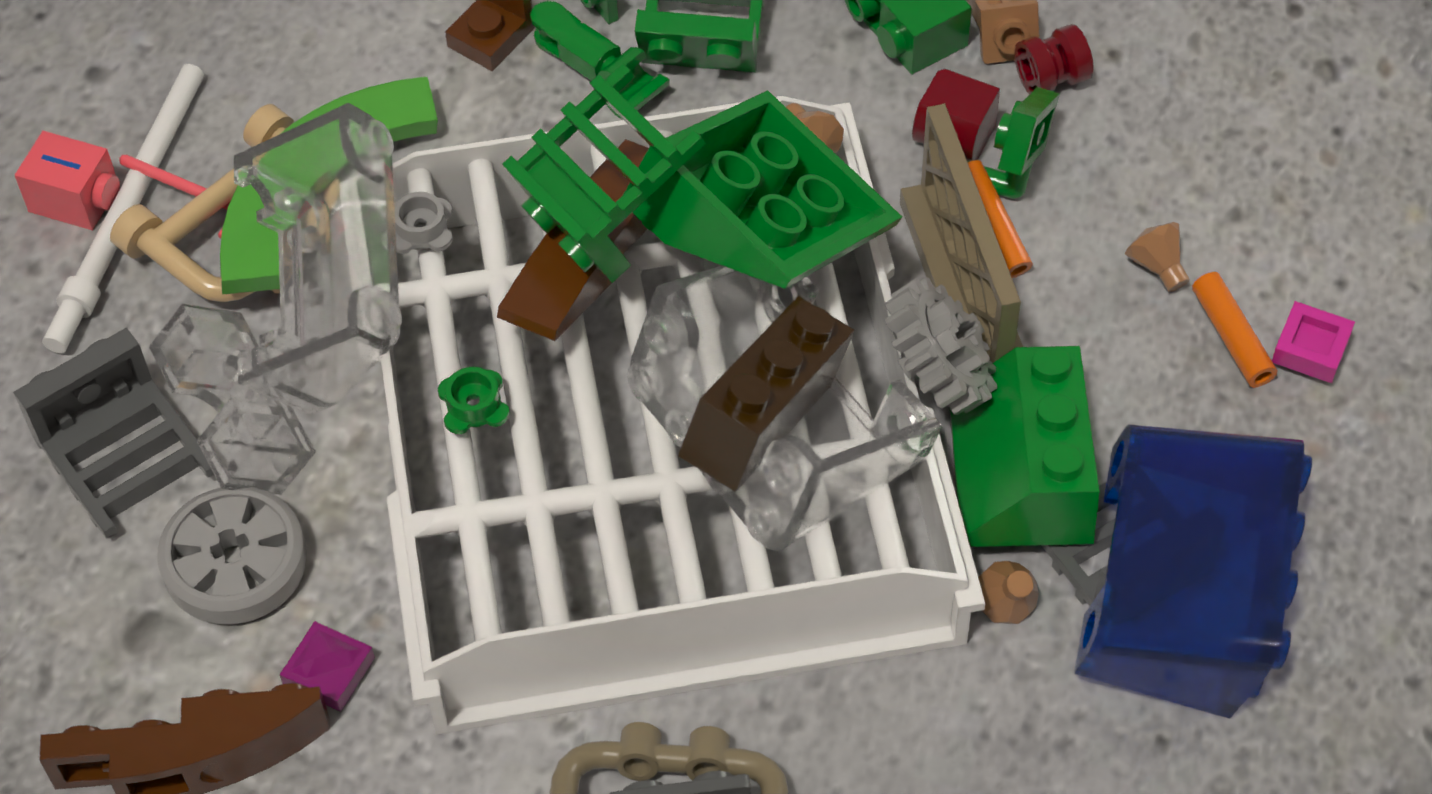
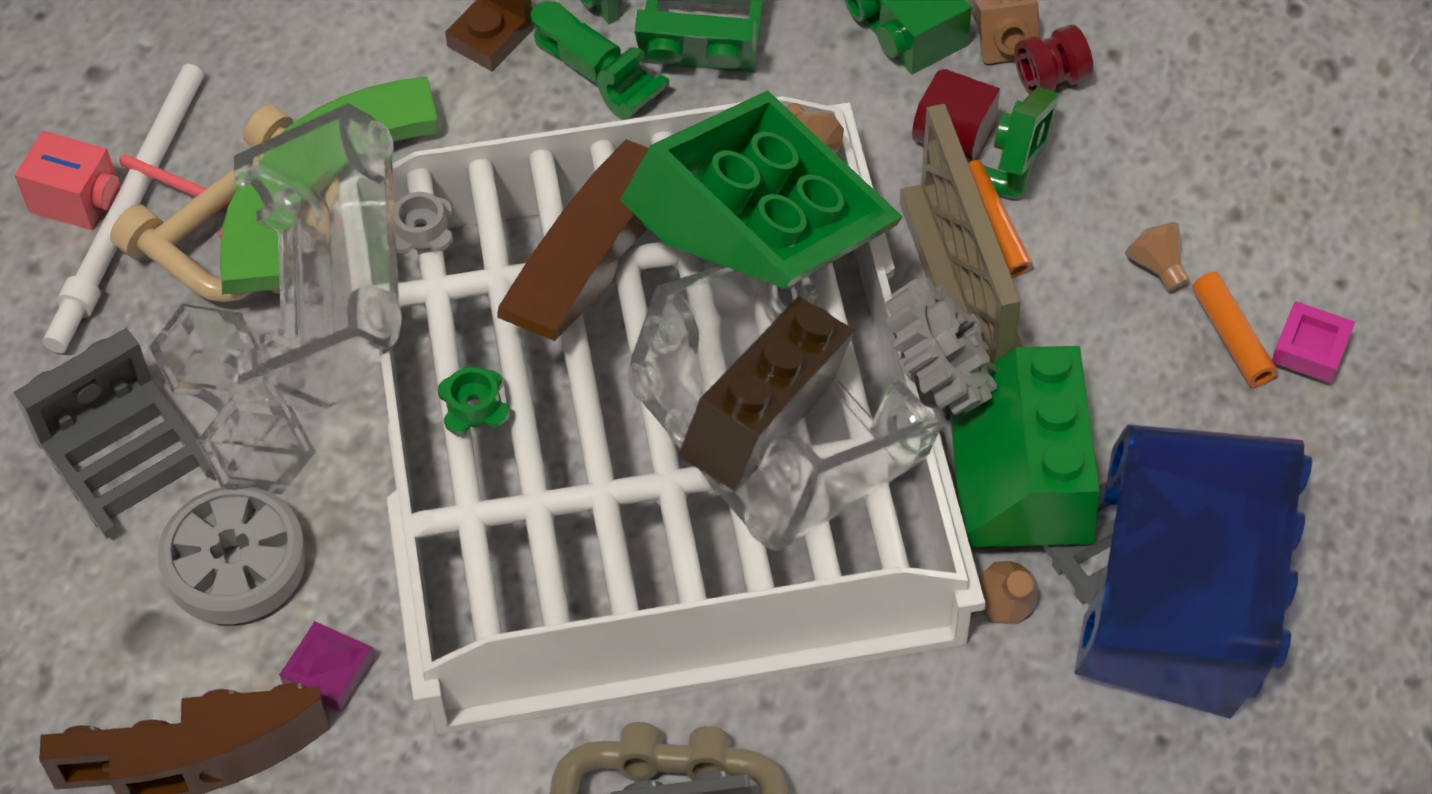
green plate [502,63,706,283] -> none

